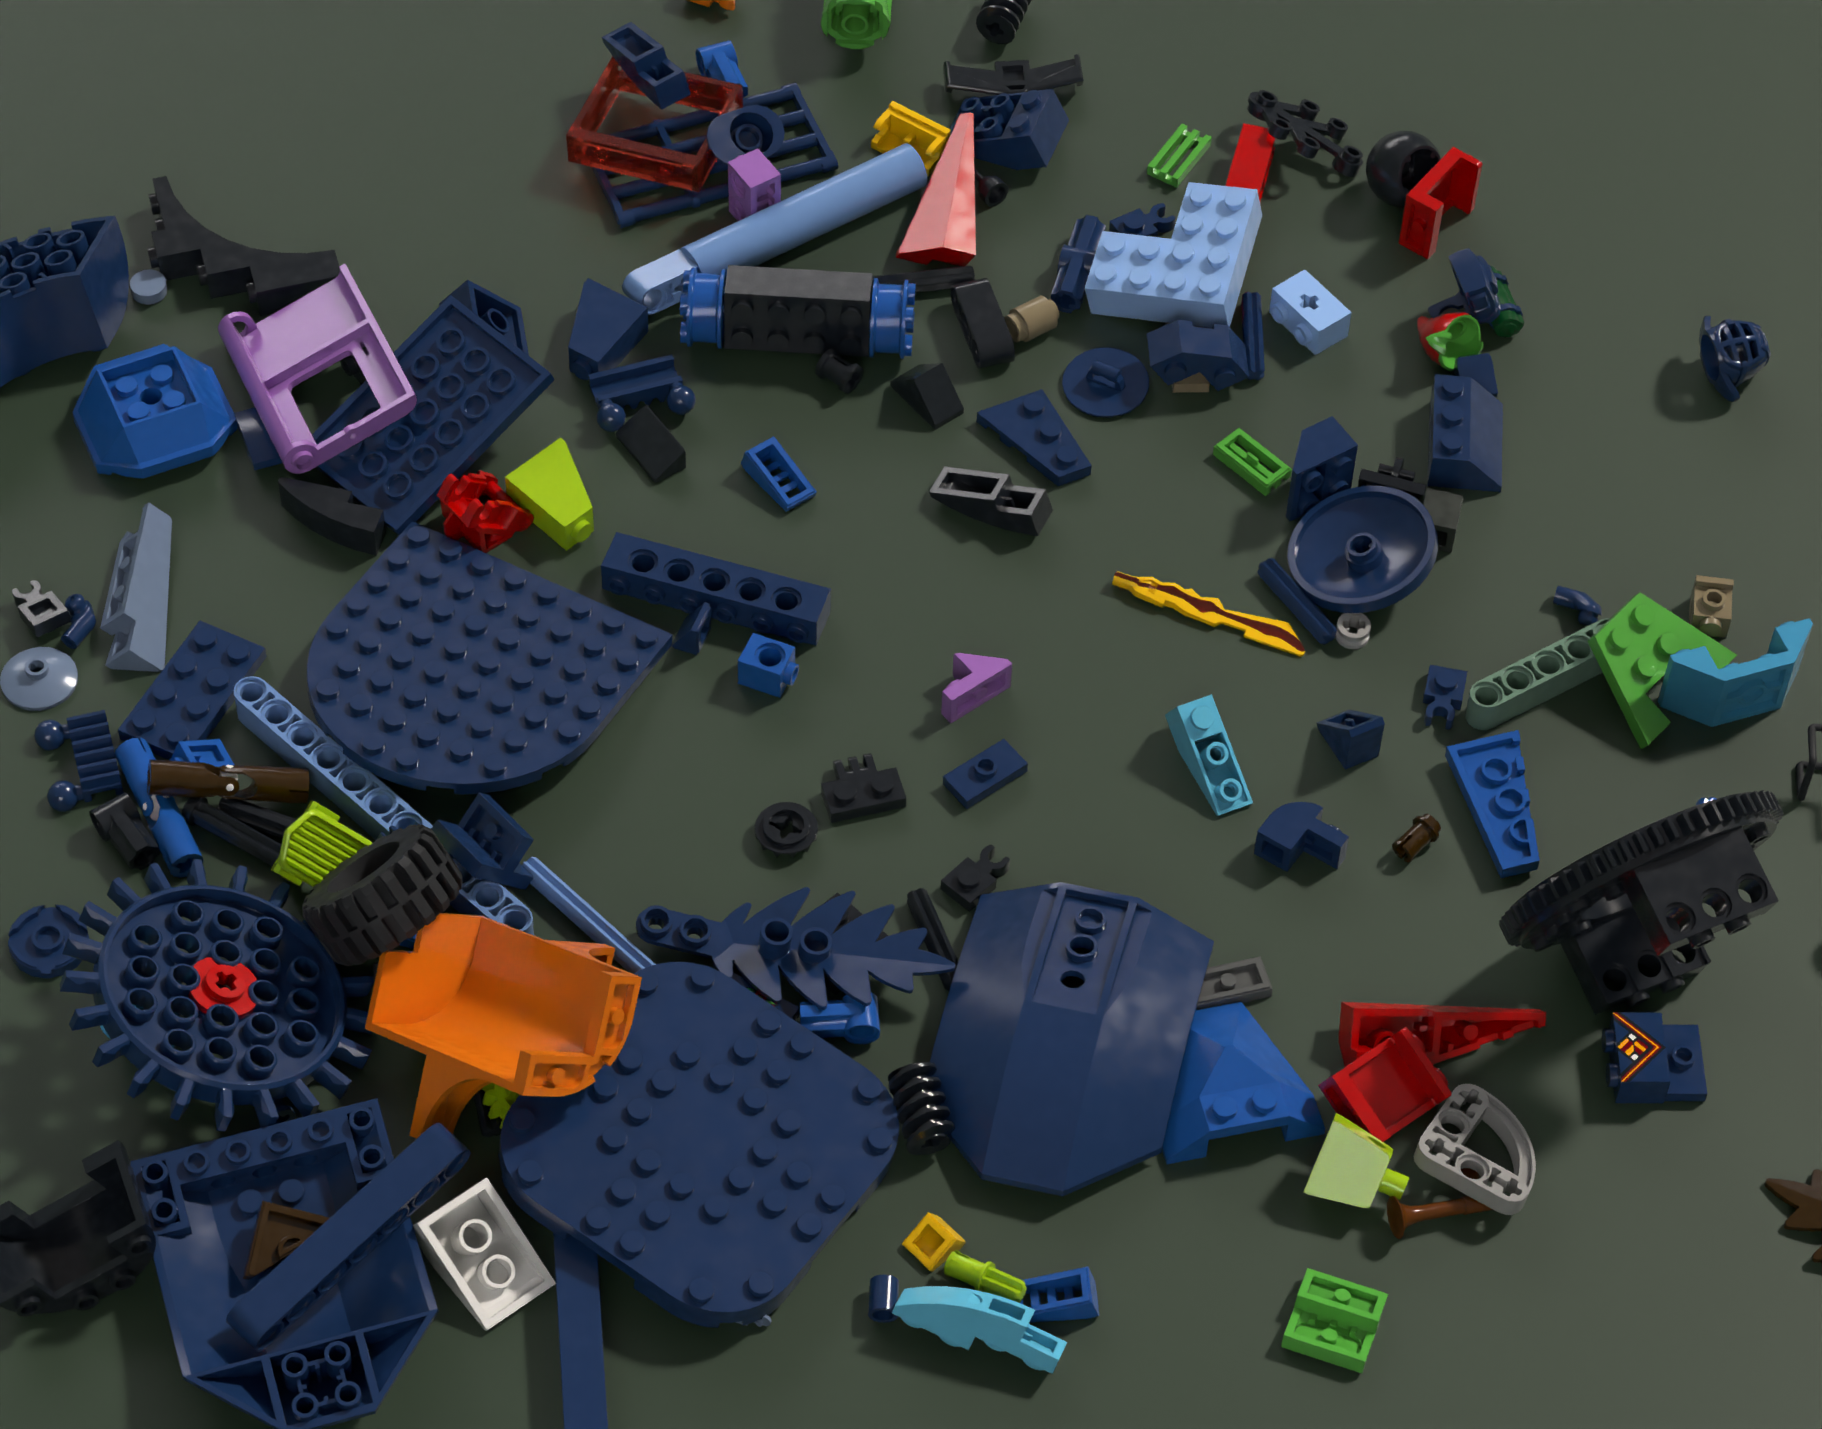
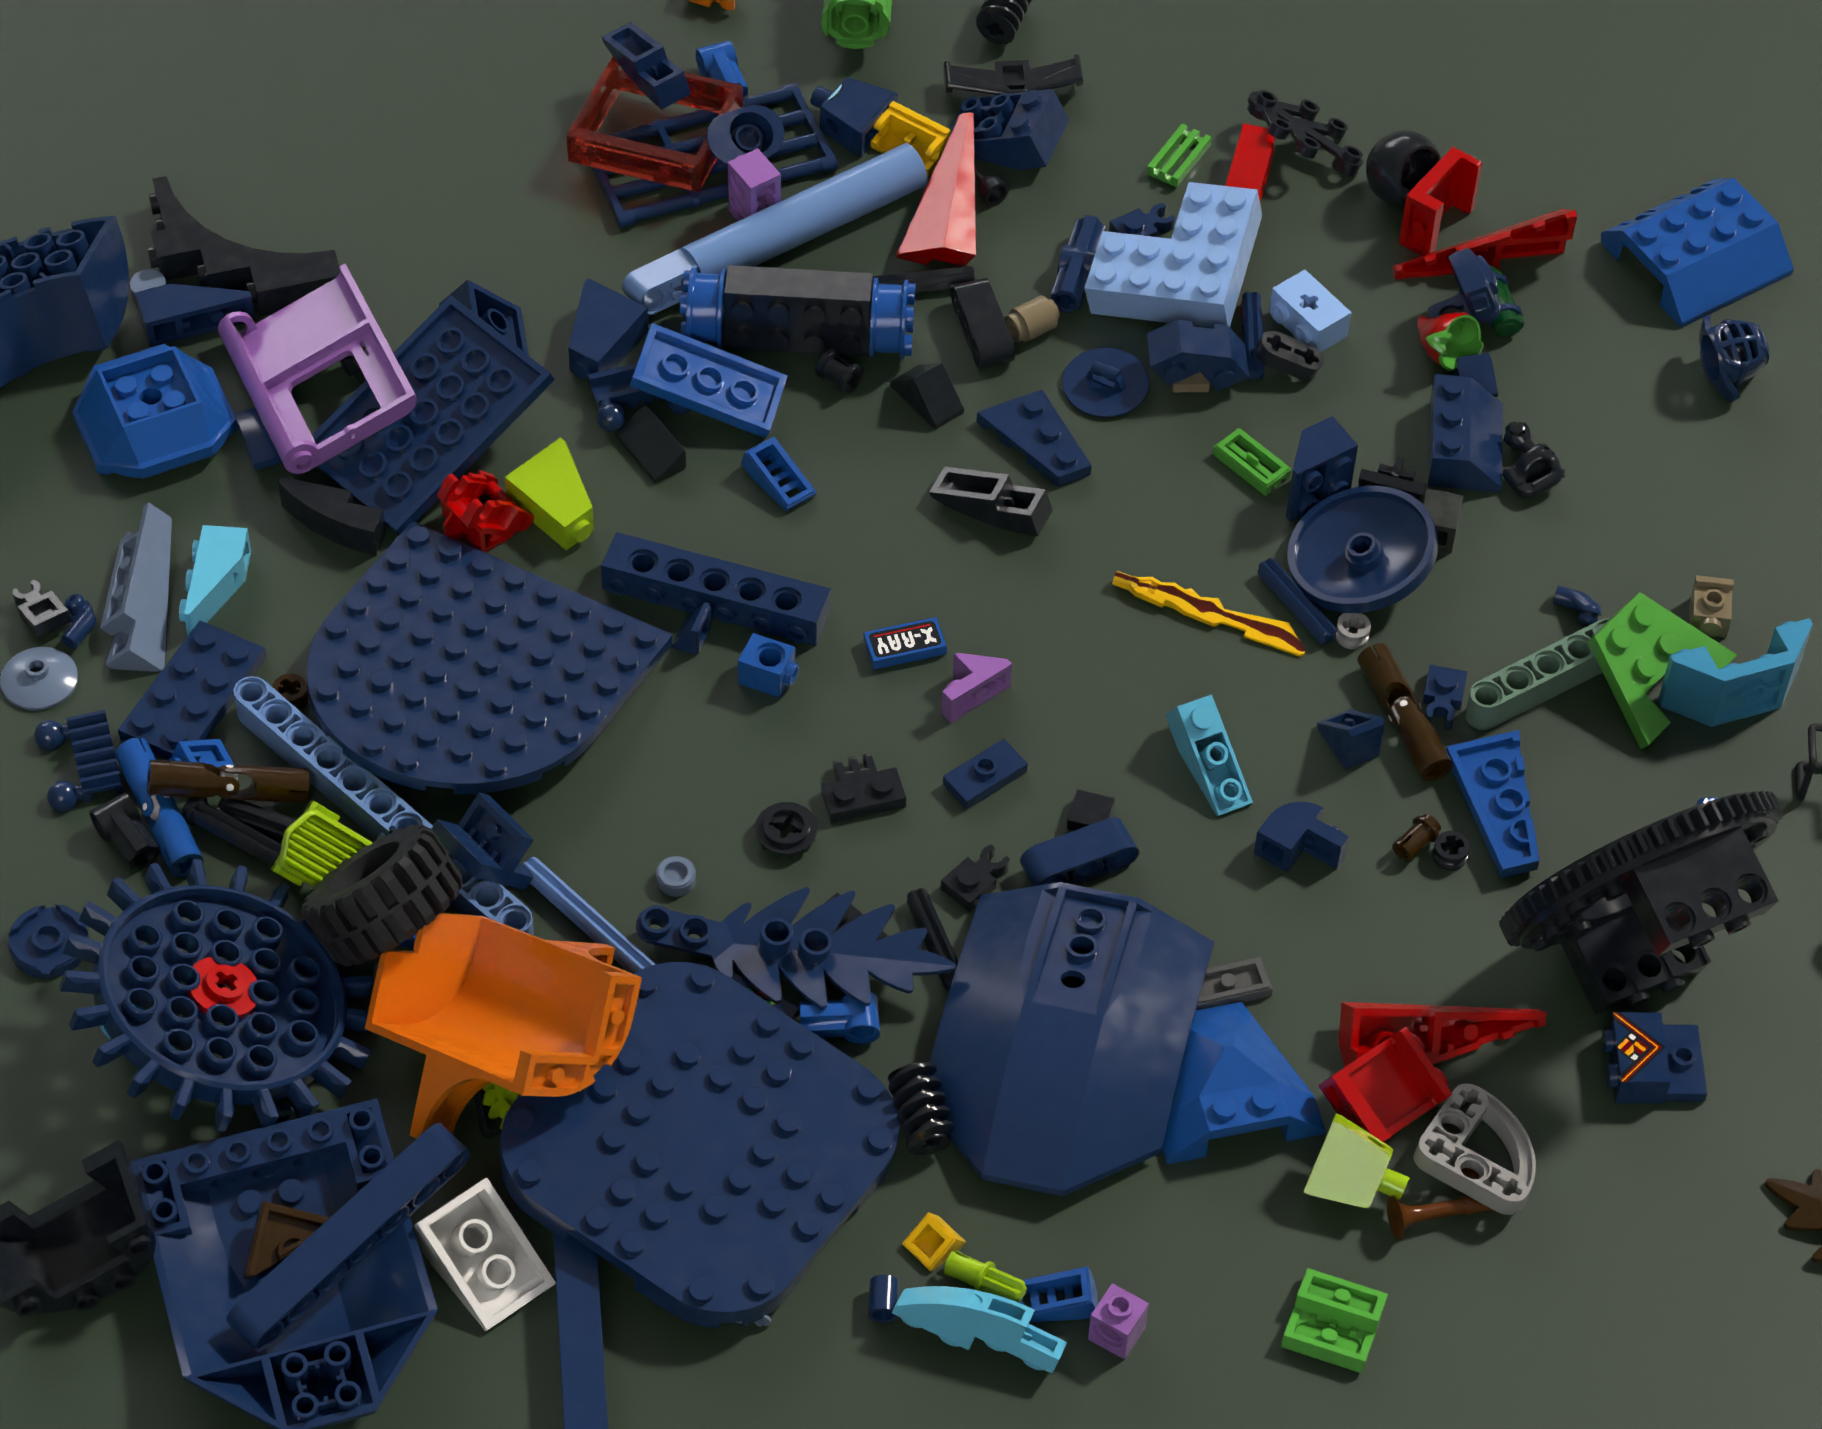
none -> dark blue slope [135,284,255,347]
none -> medium azure slope [179,525,251,635]
none -> dark brown bush [272,674,309,710]
none -> blue plate [629,323,788,438]
none -> sand blue tile [656,856,696,897]
none -> dark blue torso [810,78,898,158]
none -> tile [863,617,947,670]
none -> dark blue beam [1020,817,1140,886]
none -> black tile [1067,789,1115,831]
none -> medium lavender brick [1088,1283,1149,1360]
none -> black beam [1254,330,1324,381]
none -> dark brown piece [1357,643,1453,782]
none -> red wedge [1392,209,1577,279]
none -> black bush [1433,831,1470,870]
none -> black piece [1502,422,1565,498]
none -> blue slope [1601,178,1794,328]

